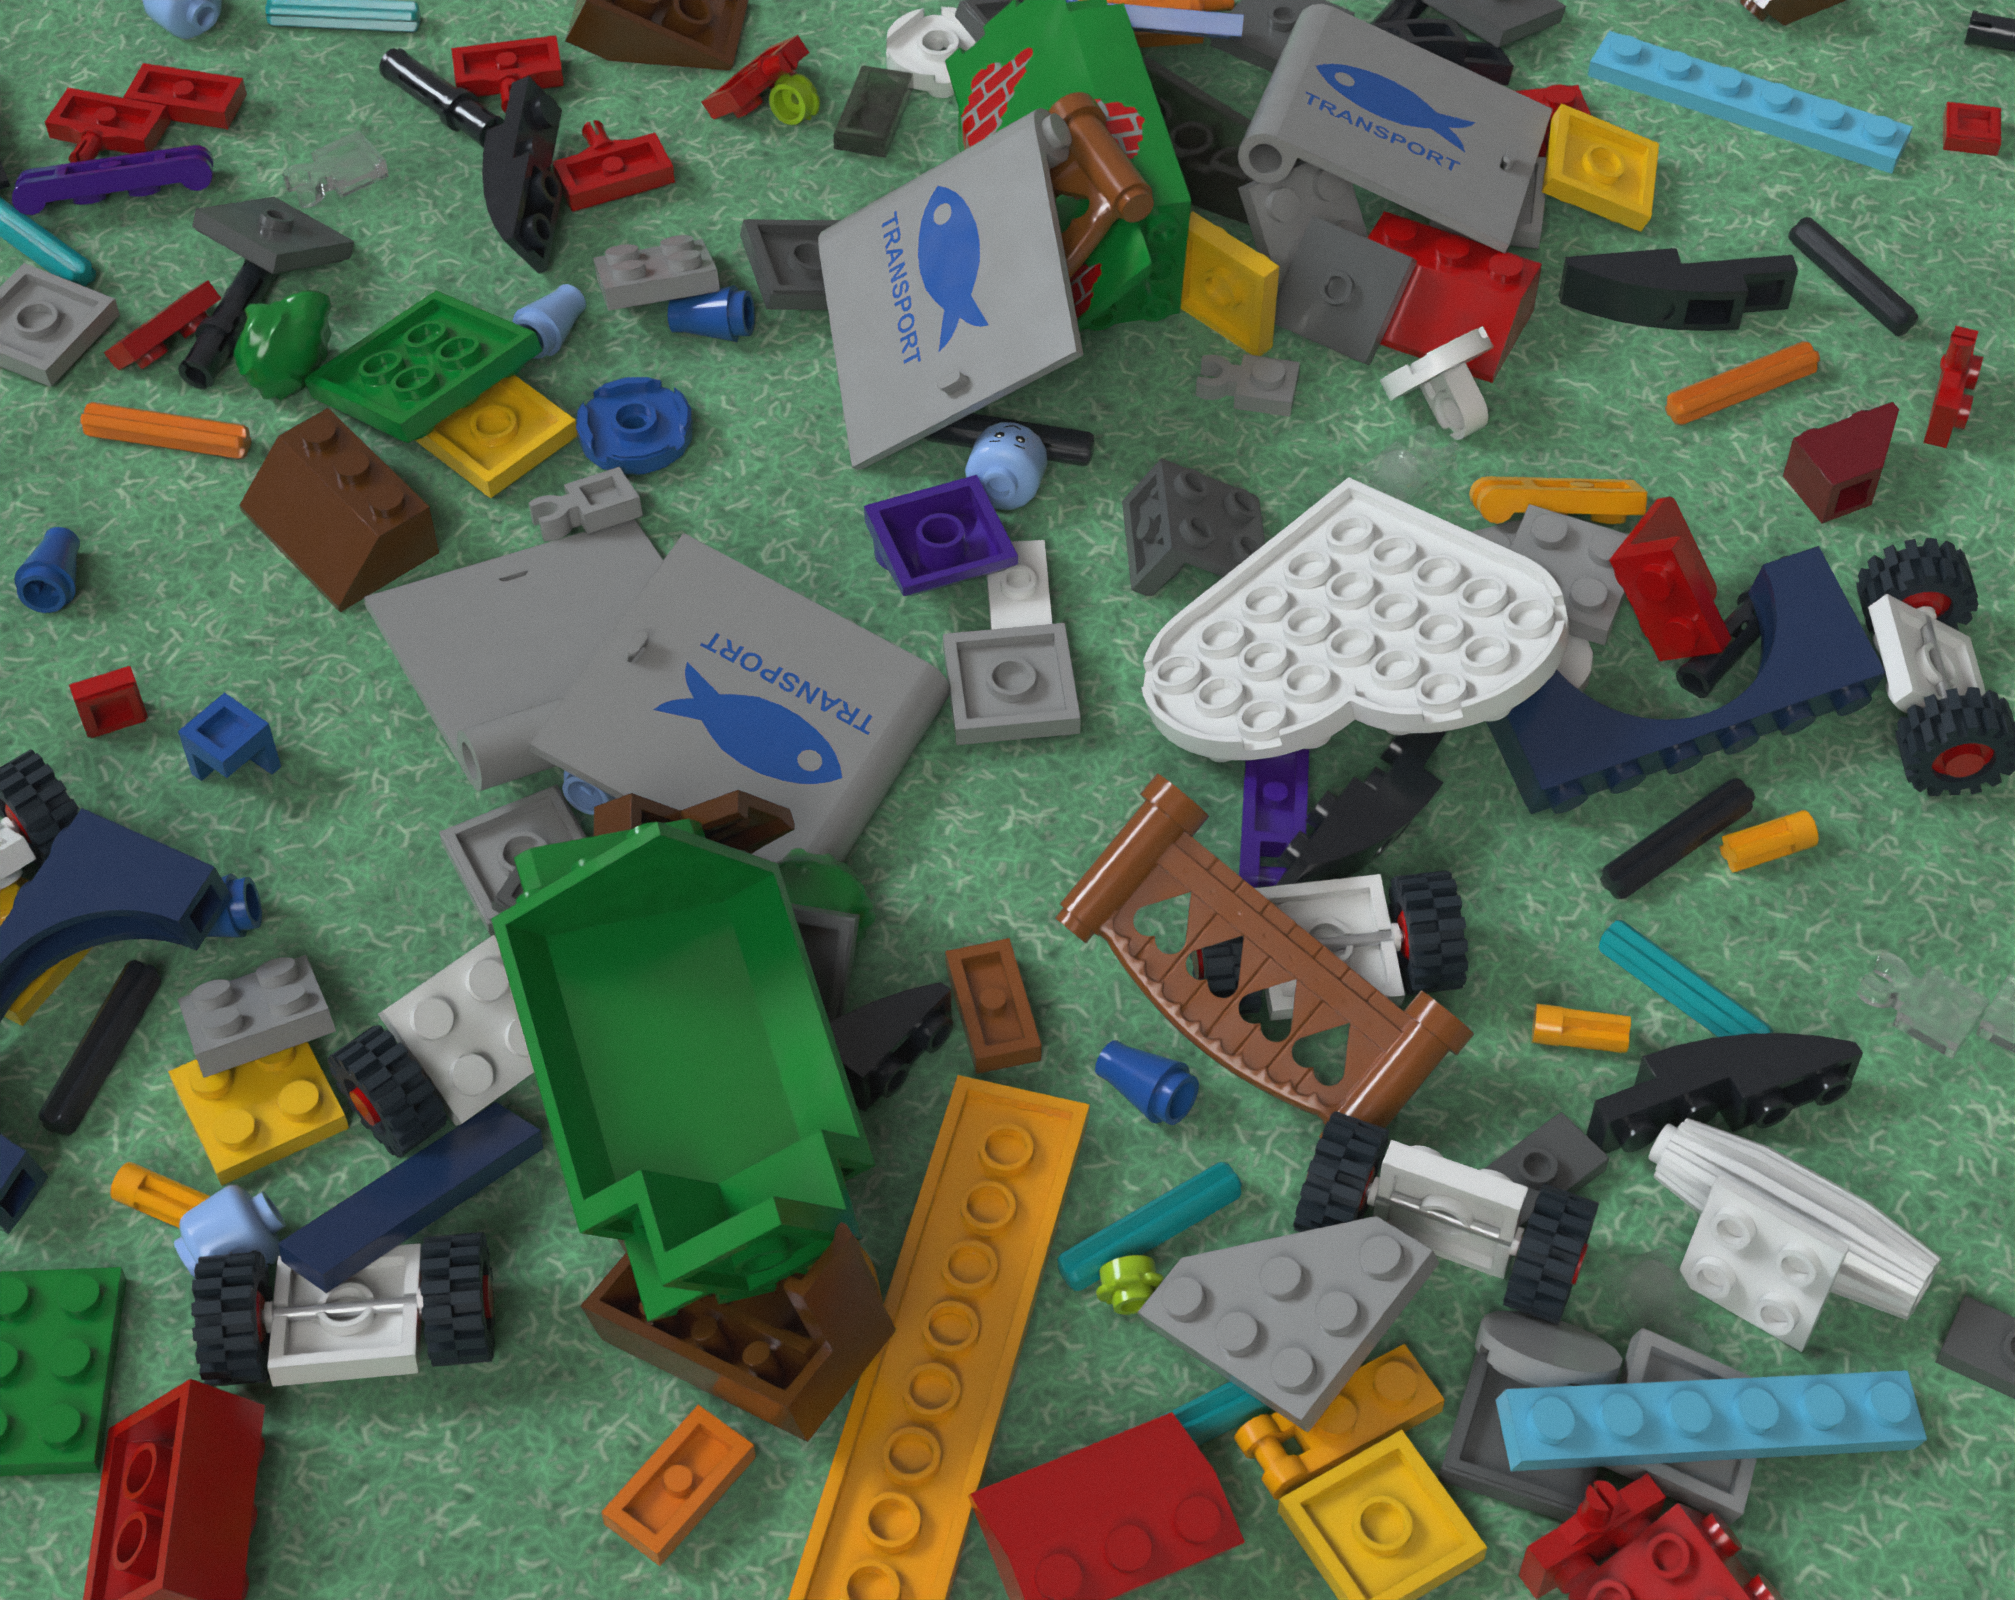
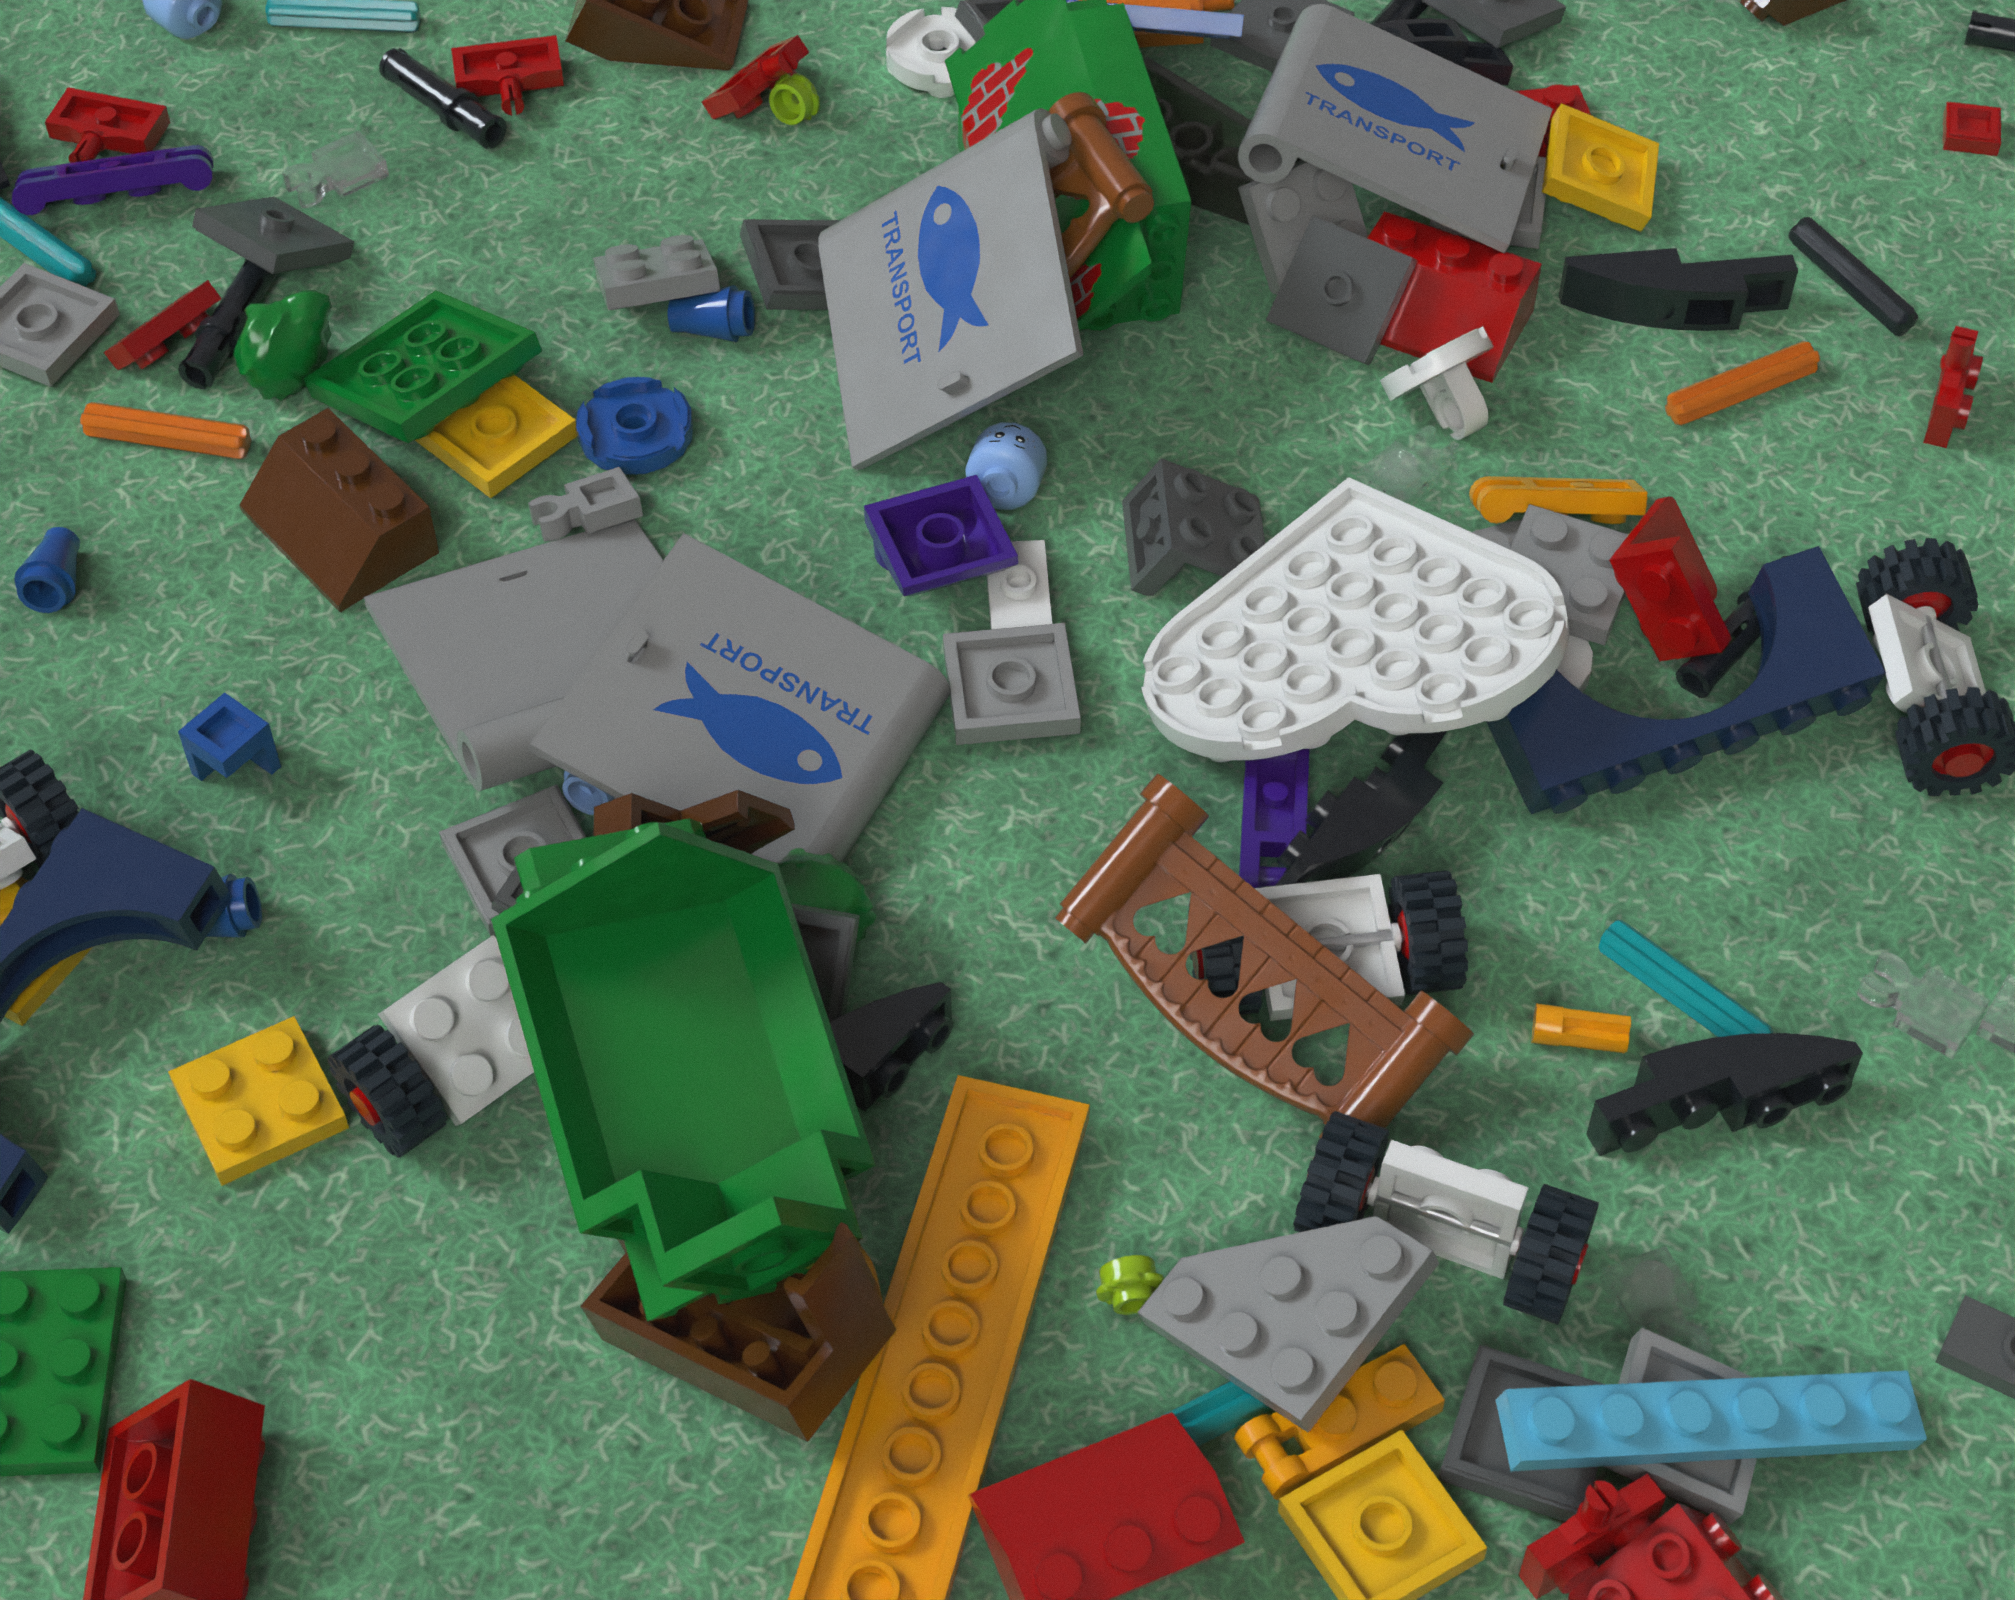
black axle [38,960,161,1136] -> none
red tile [69,666,148,739] -> none
light orange piece [110,1162,210,1228] -> none
red plate [123,63,247,129] -> none
light blue head [174,1184,286,1279] -> none
light grey plate [178,955,336,1078] -> none
plate [191,1232,495,1387] -> none
dark blue tile [278,1102,544,1293] -> none
black slope [482,76,563,274] -> none
light blue cone [513,284,586,359] -> none
red plate [552,120,675,212] -> none
orange plate [601,1404,756,1566] -> none
clear smoke plate [833,65,914,158] -> none
black axle [924,413,1095,466] -> none
dark orange plate [945,938,1042,1074] -> none
teal axle [1057,1162,1242,1291] -> none
blue cone [1095,1040,1199,1125] -> none
yellow plate [1180,211,1280,356] -> none
light grey plate [1196,354,1300,417] -> none
light grey tile [1474,1310,1623,1388] -> none
dark grey plate [1484,1112,1609,1232] -> none
medium azure plate [1588,31,1913,174] -> none
black axle [1600,778,1756,899] -> none
white plate [1649,1118,1942,1352] -> none
light orange piece [1719,810,1819,873] -> none
dark red slope [1783,402,1899,524] -> none

